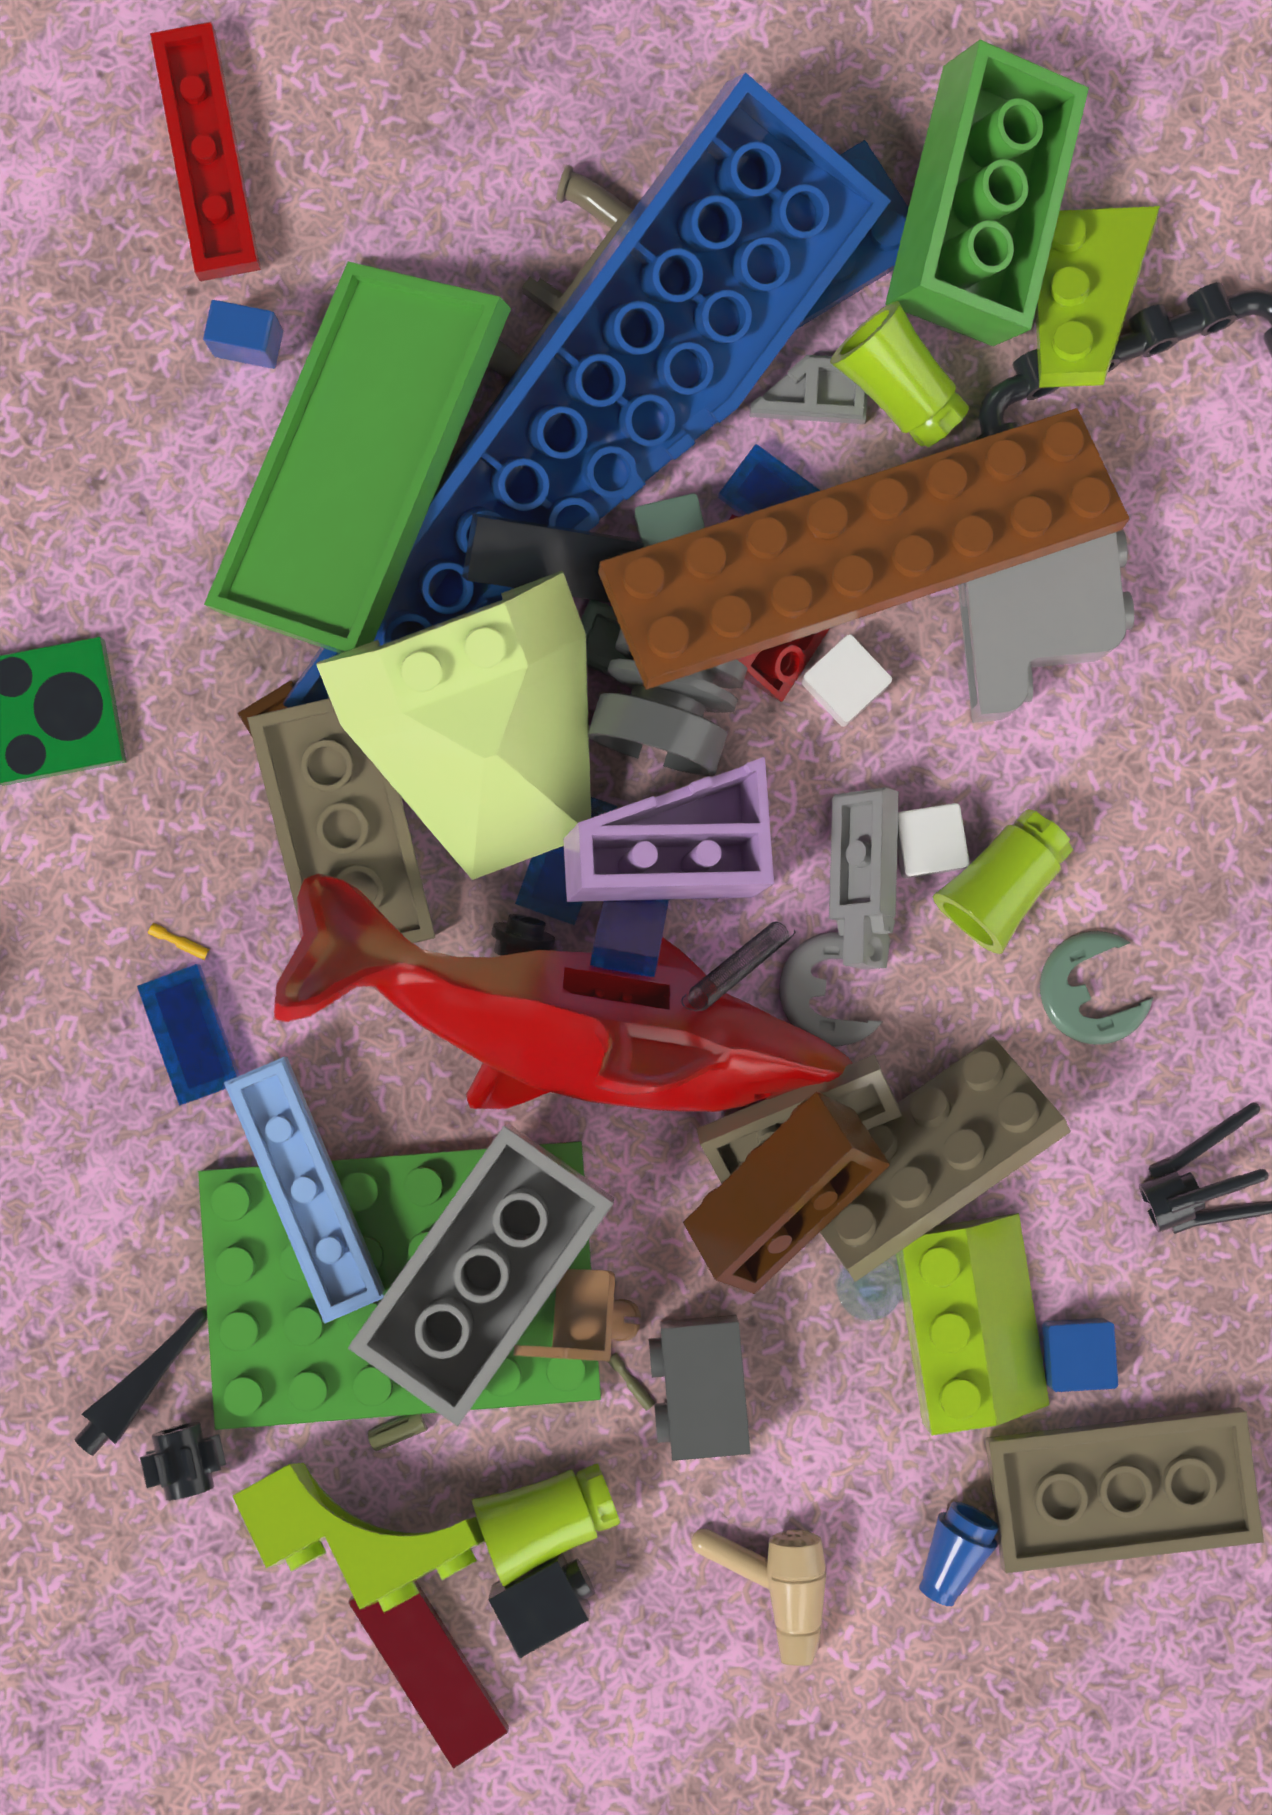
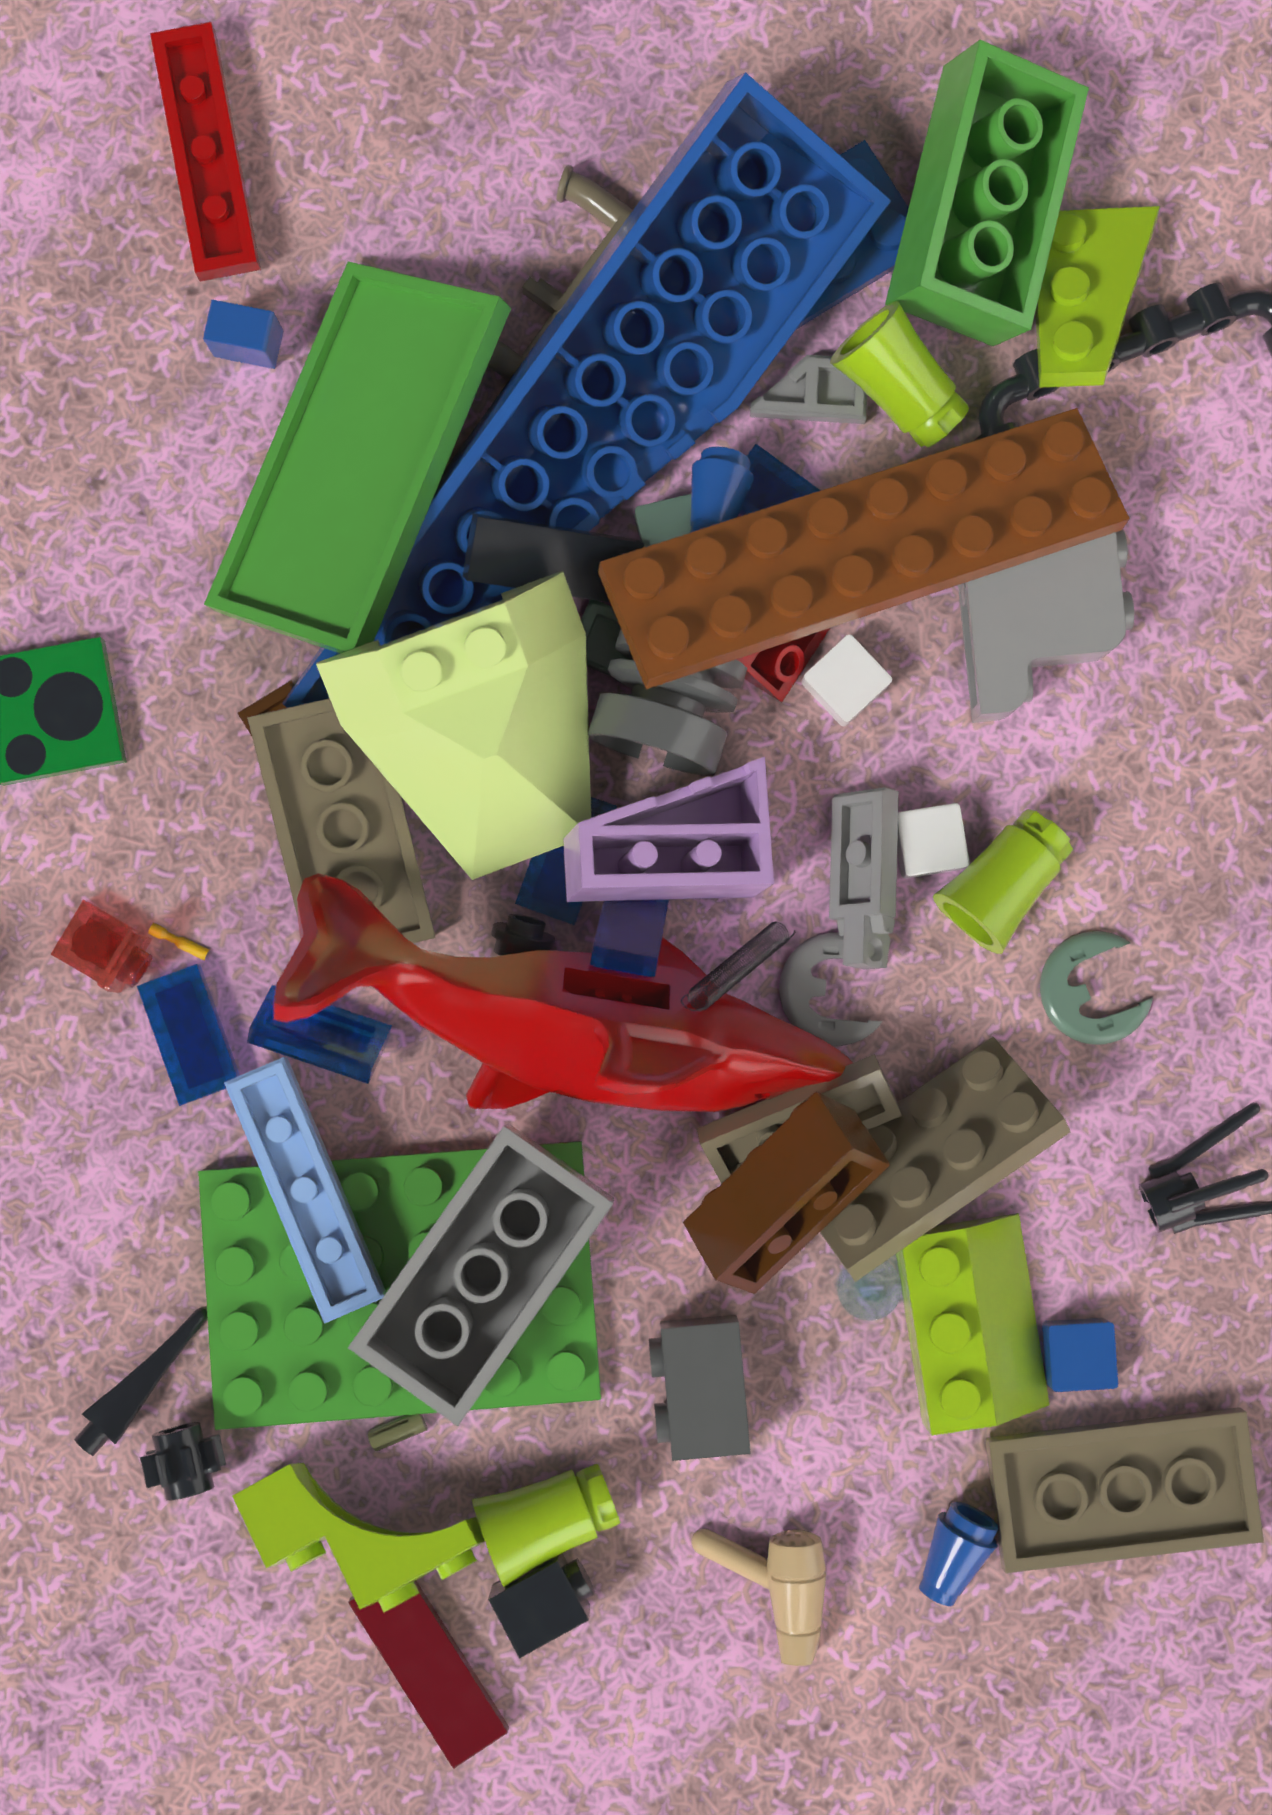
medium nougat bracket [514,1269,641,1361] -> none
olive piece [607,1353,655,1411] -> none
none -> clear red bracket [51,899,153,993]
none -> clear blue tile [247,985,392,1084]
none -> blue cone [690,447,754,533]

